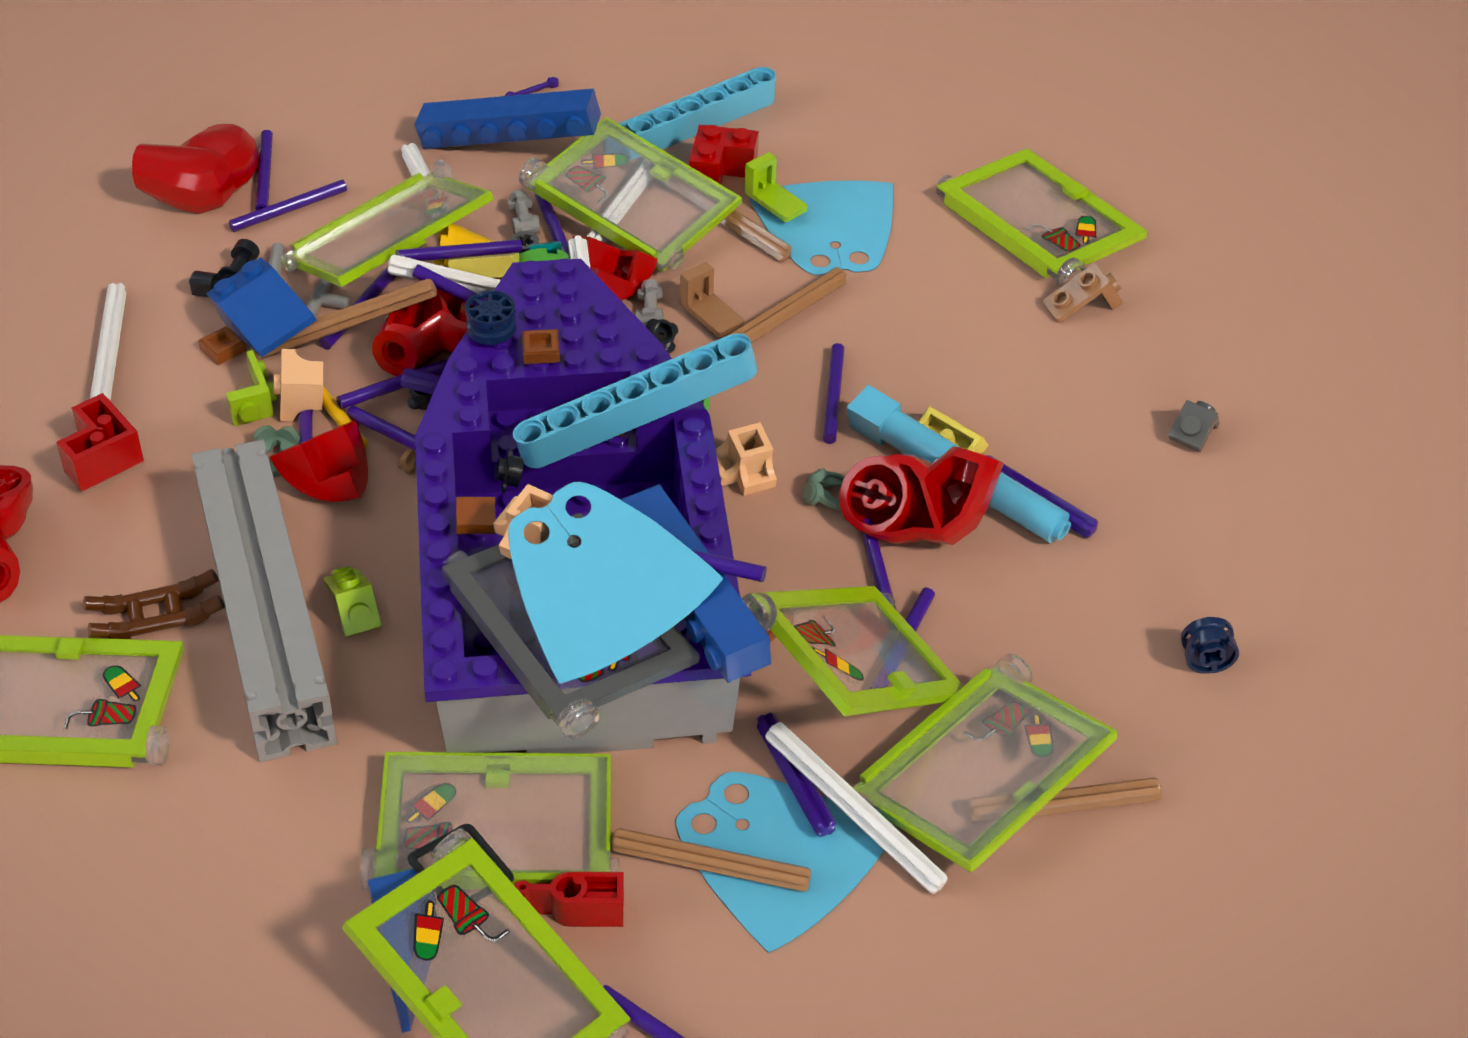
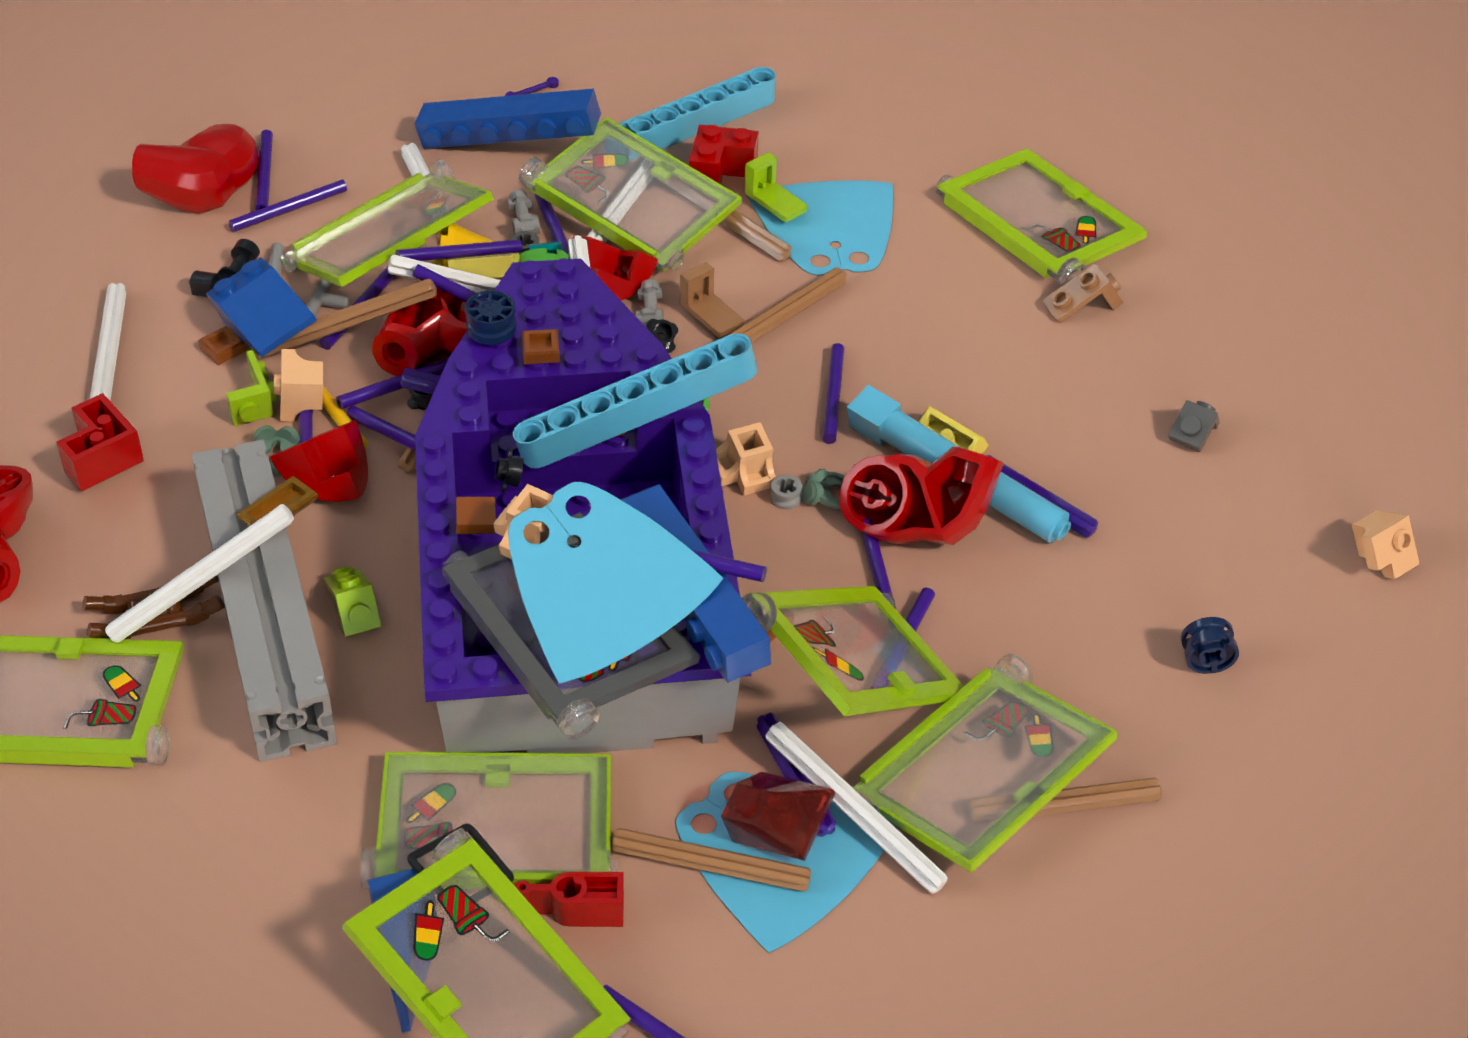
none -> white axle [105,504,294,643]
none -> pearl gold tile [236,476,318,527]
none -> clear red slope [721,772,835,861]
none -> light grey bush [771,475,802,509]
none -> light nougat brick [1352,510,1419,579]

